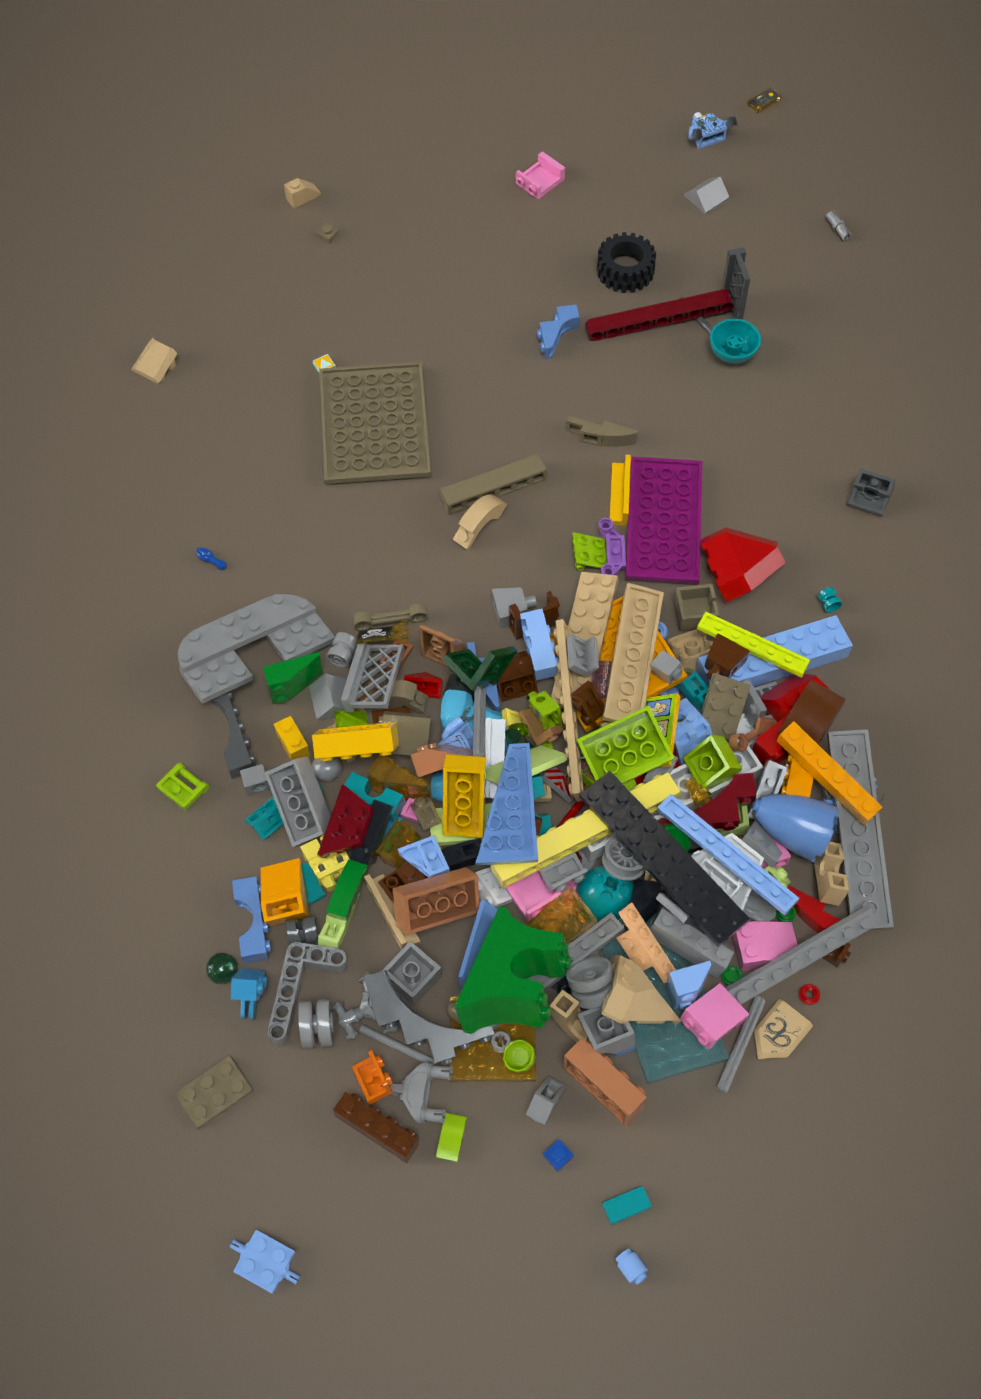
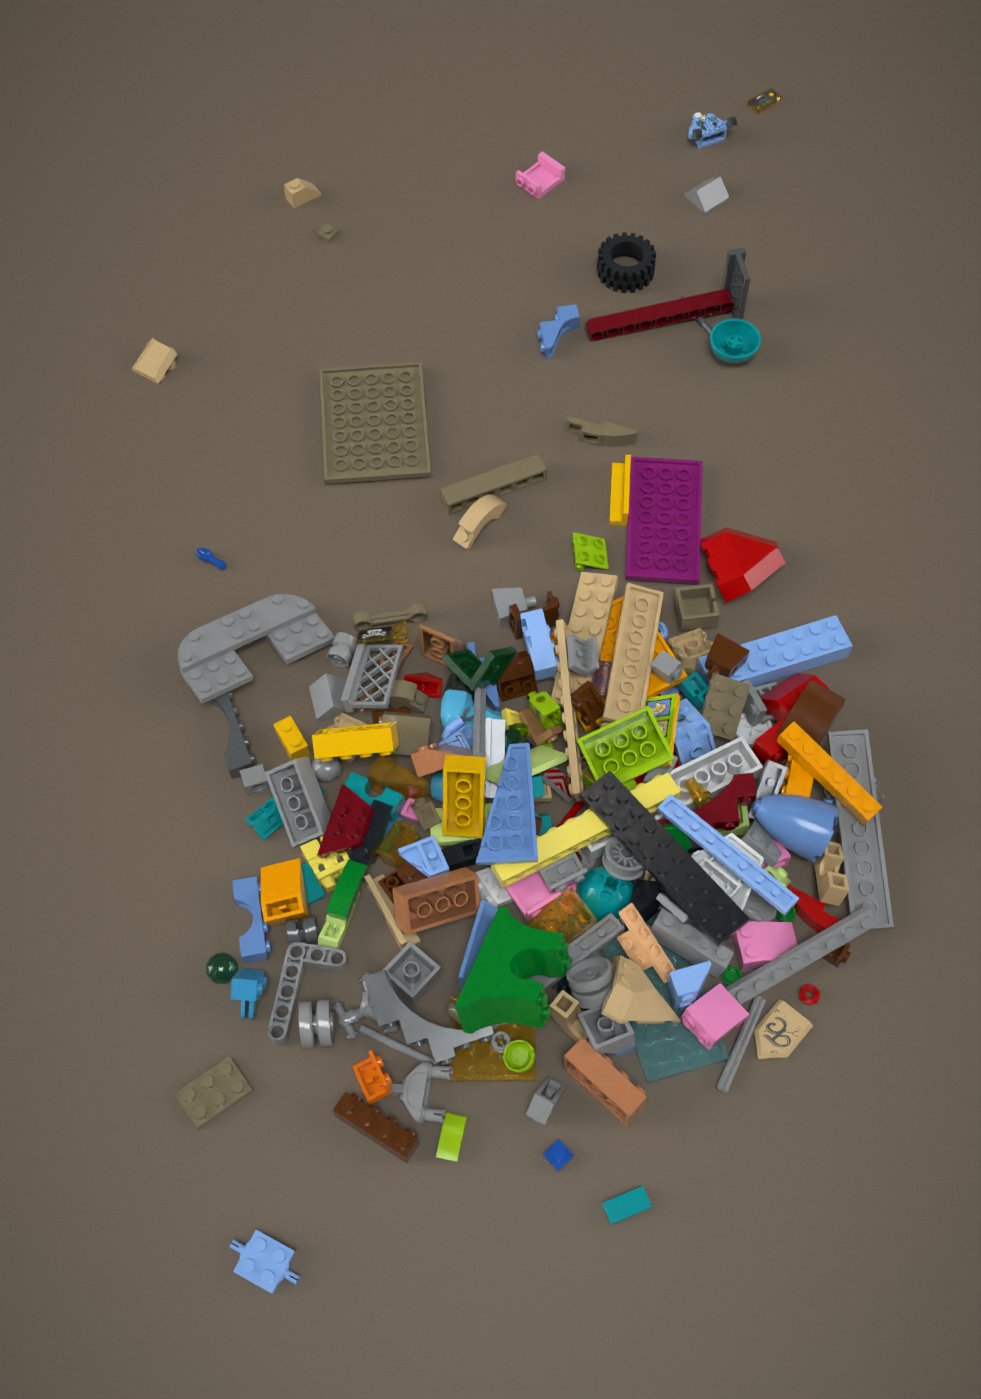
lime plate [156,762,210,811] -> none
green slope [263,652,323,705] -> none
tile [313,354,336,372] -> none
clear neon green piece [334,711,368,727] -> none
medium lavender plate [598,518,626,575] -> none
light blue brick [615,1248,648,1285] -> none
lime slope [683,735,743,791] -> none
neon yellow tile [697,612,810,678] -> none
nougat piece [729,717,778,752] -> none
teal wheel [818,587,843,613] -> none
light grey pin [826,210,852,241] -> none
dark grey brick [848,469,895,517] -> none

